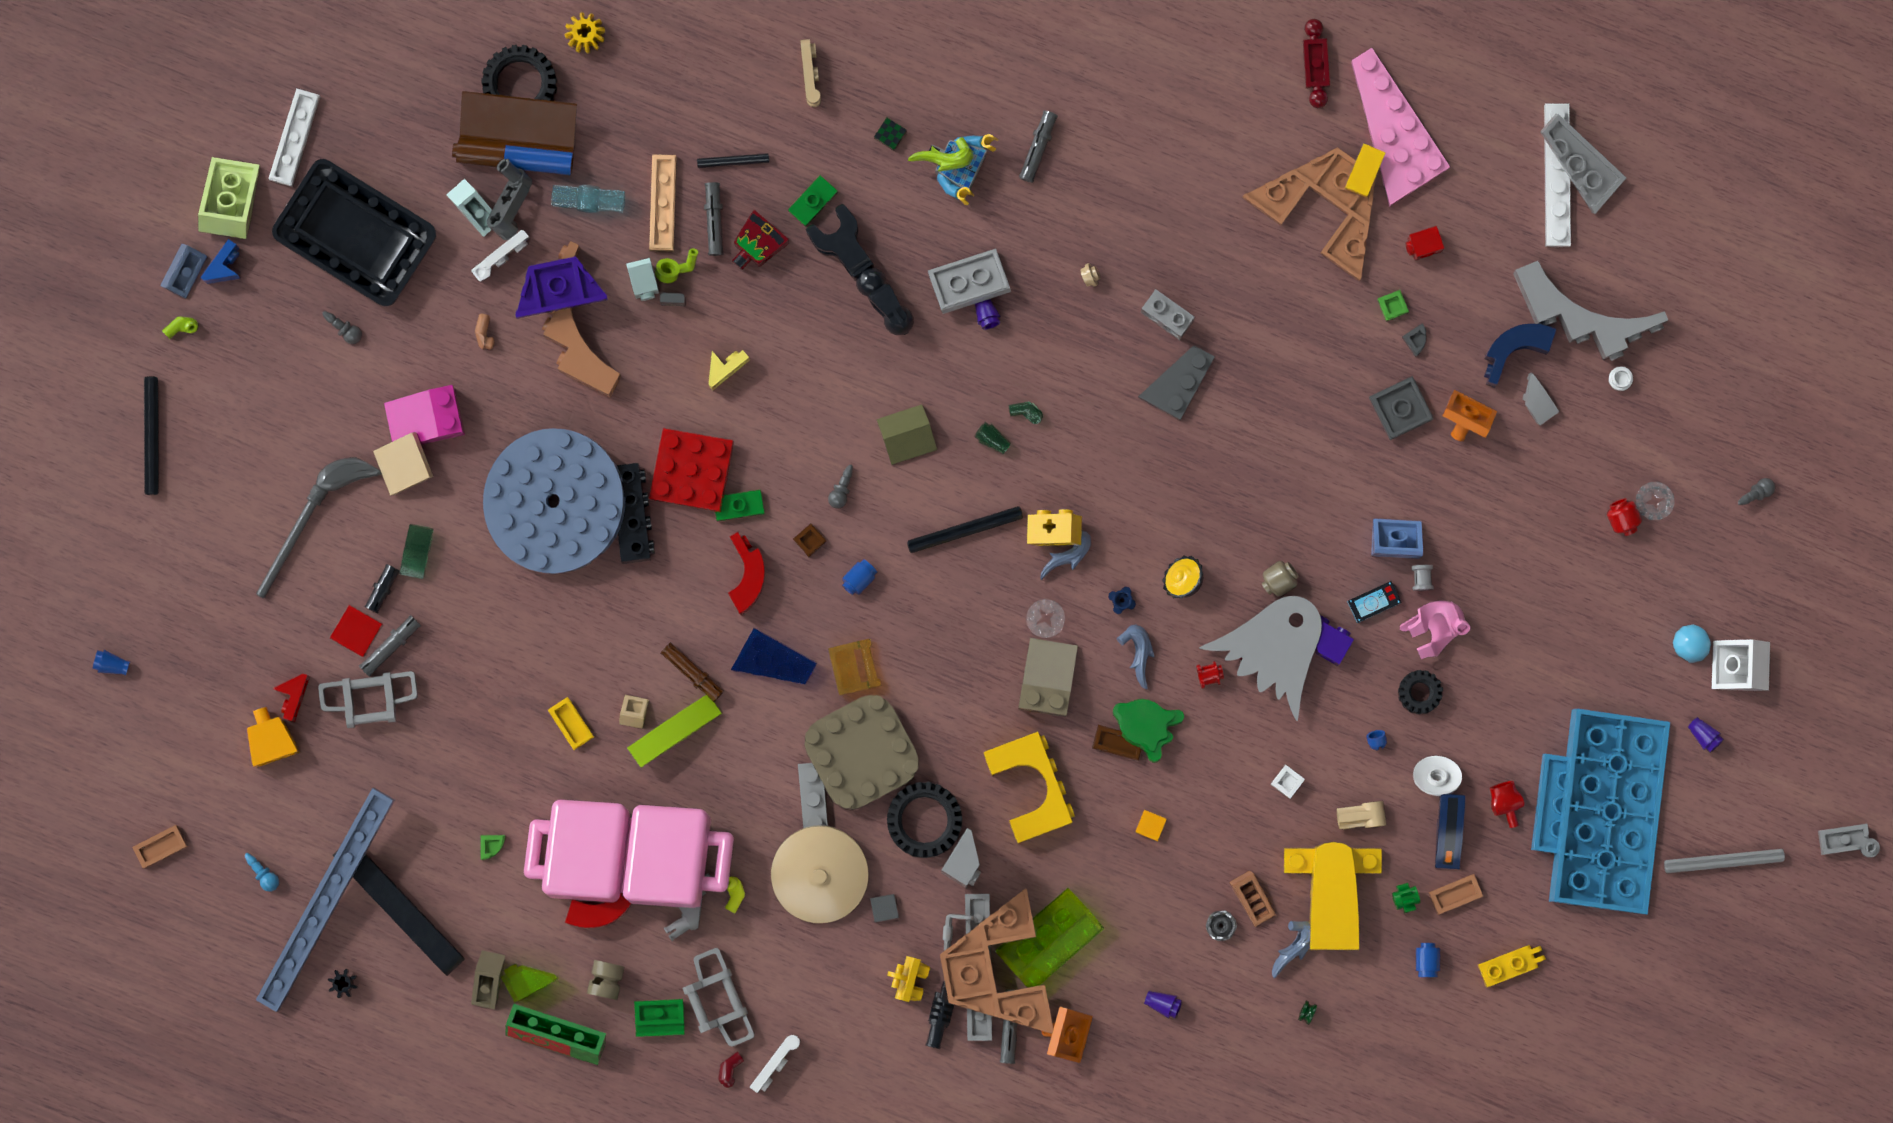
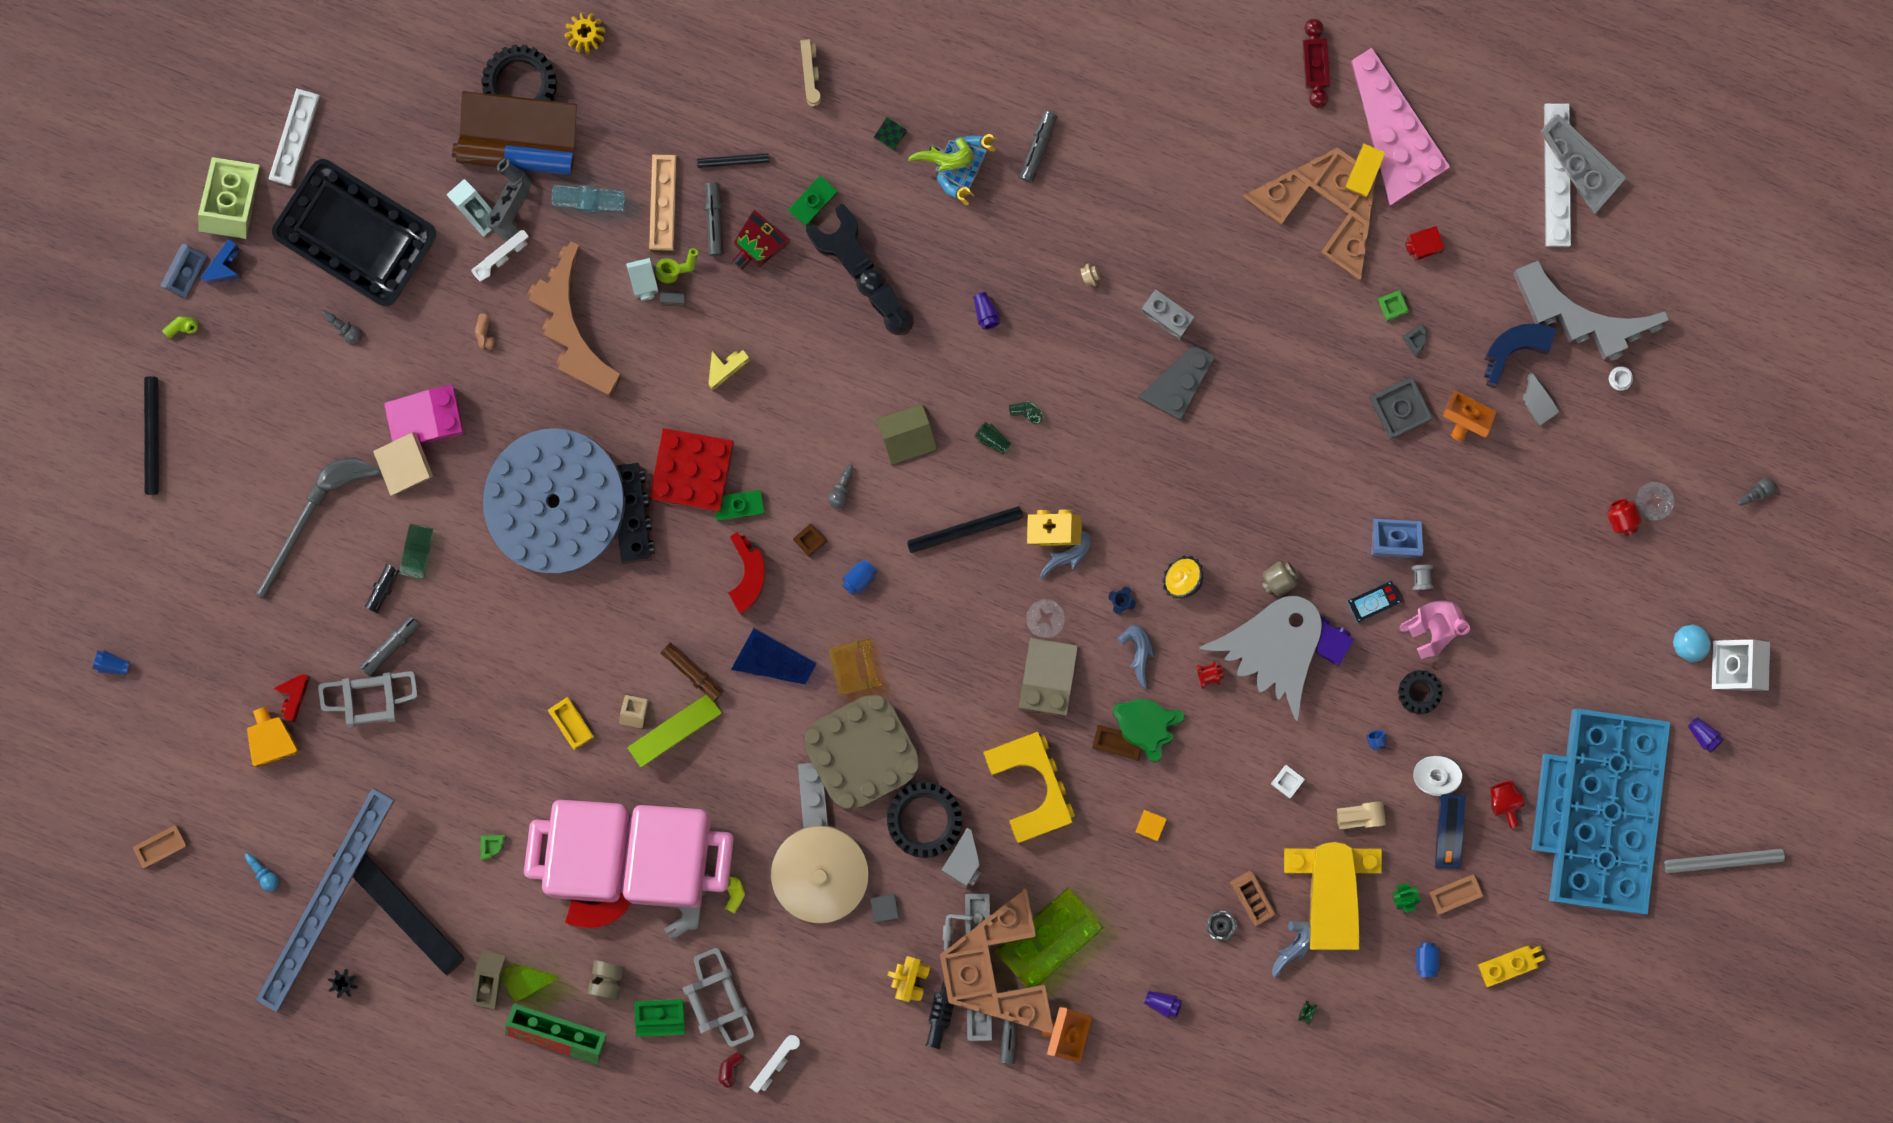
red sticker [330,605,382,657] -> none
dark purple wing [515,256,608,319] -> none
light grey tile [928,249,1011,314] -> none
light grey hinge [1818,824,1880,858] -> none

